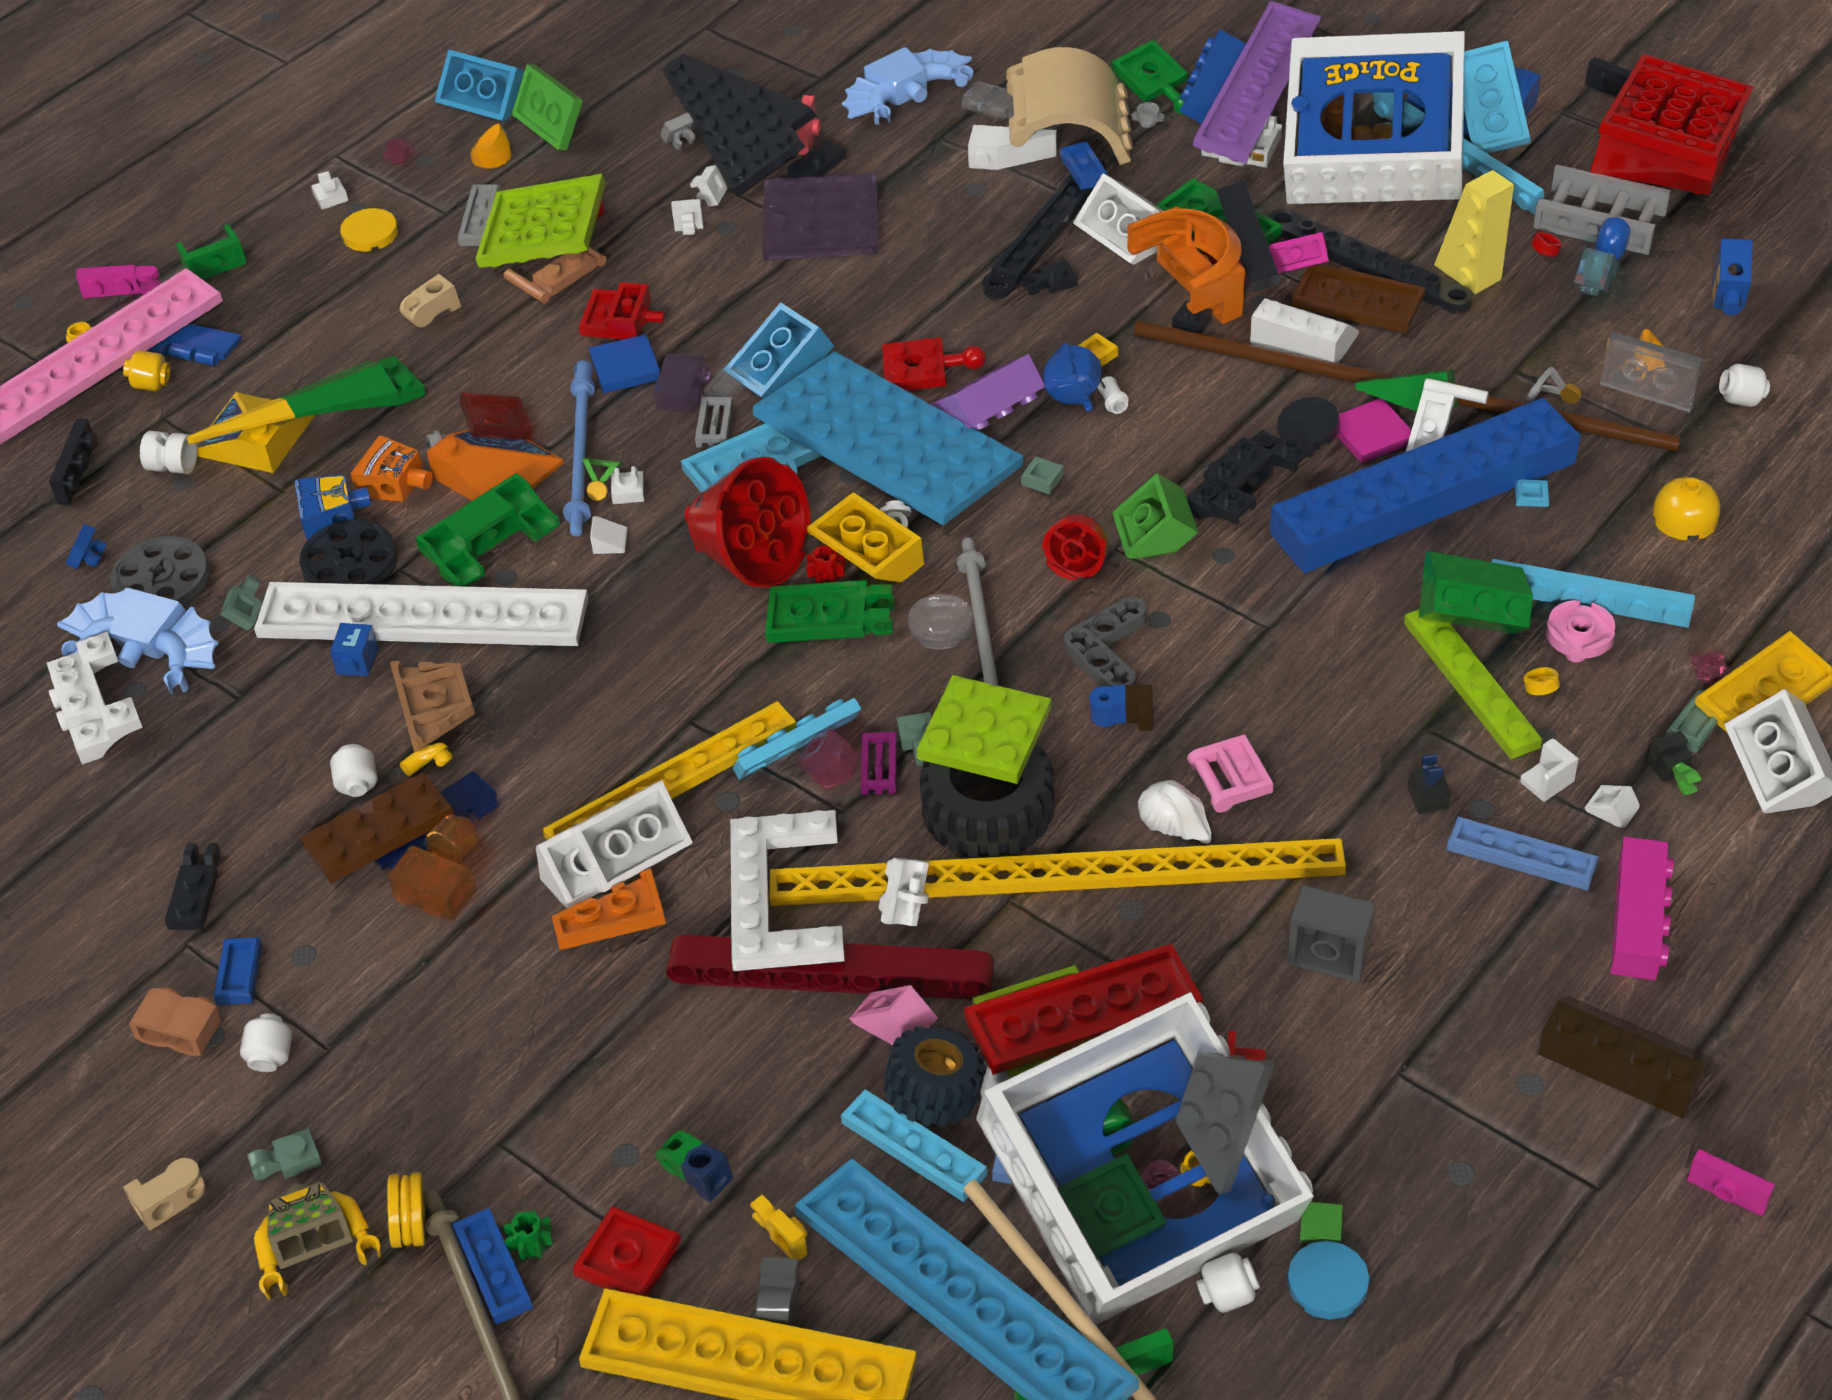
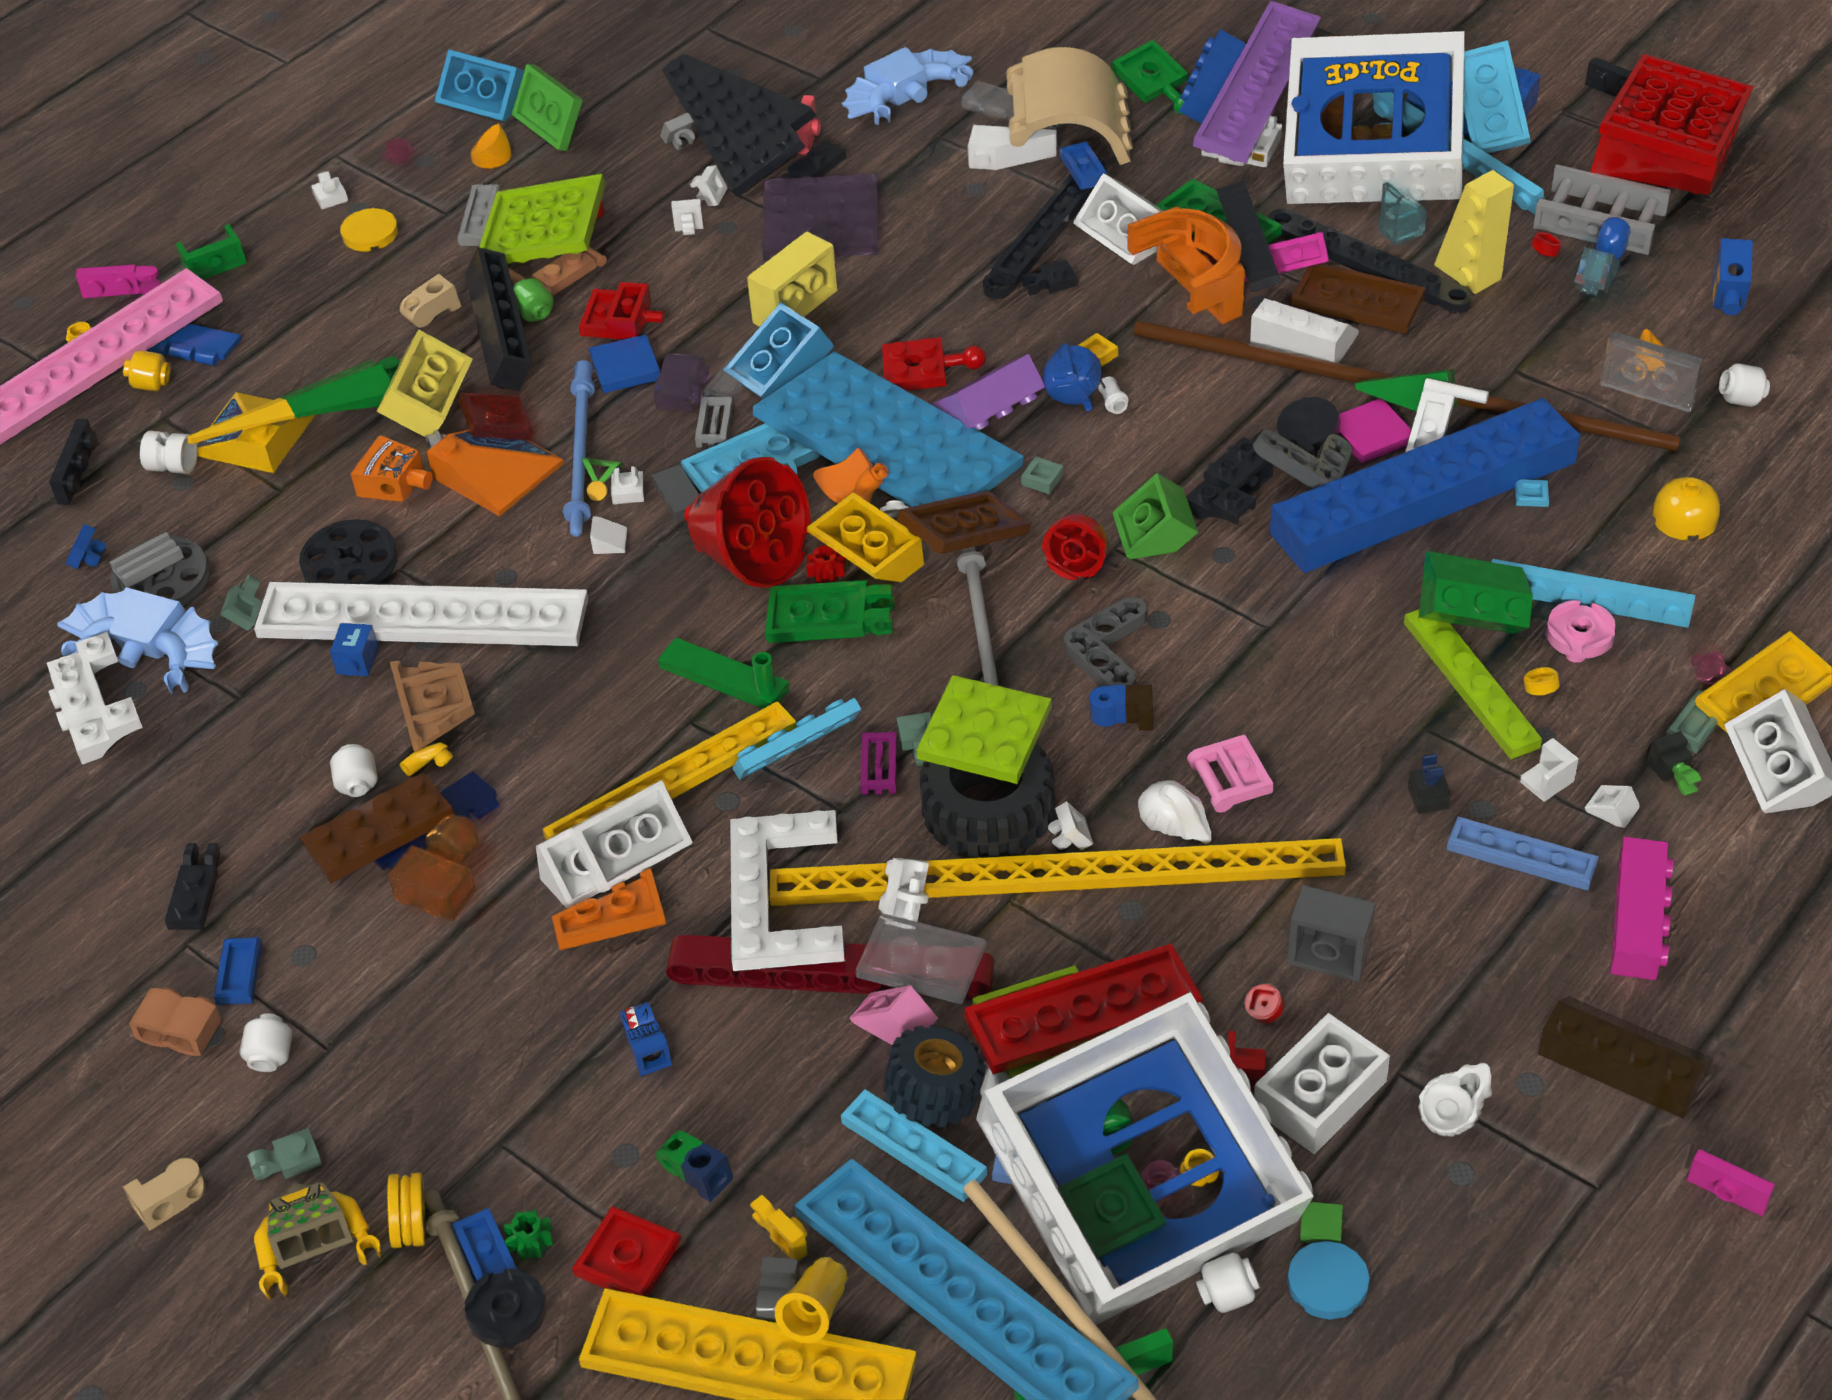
blue torso [294,475,371,540] -> none
green bracket [415,473,560,587] -> none
clear pink brick [797,729,861,789] -> none
clear tile [908,594,974,650] -> none
light grey plate [1131,102,1165,128] -> none
black plate [1172,301,1213,334] -> none
dark grey wing [1175,1052,1275,1195] -> none
light grey piece [1523,367,1582,404] -> none
none -> light grey tile [109,532,184,588]
none -> light yellow brick [377,330,473,438]
none -> black brick [465,247,532,391]
none -> black tile [465,1268,546,1347]
none -> bright green head [513,278,554,322]
none -> blue leg [619,1002,672,1077]
none -> dark grey tile [651,464,699,521]
none -> green piece [658,637,790,709]
none -> light yellow brick [747,231,837,327]
none -> yellow plant [774,1257,848,1343]
none -> orange arm [813,448,889,504]
none -> clear tile [856,913,986,1005]
none -> reddish brown plate [897,490,1032,554]
none -> white tile [1048,802,1093,851]
none -> tile [1245,984,1285,1024]
none -> dark grey beam [1253,430,1352,489]
none -> white brick [1254,1013,1390,1154]
none -> clear light blue slope [1379,182,1427,246]
none -> white hair [1418,1063,1492,1137]

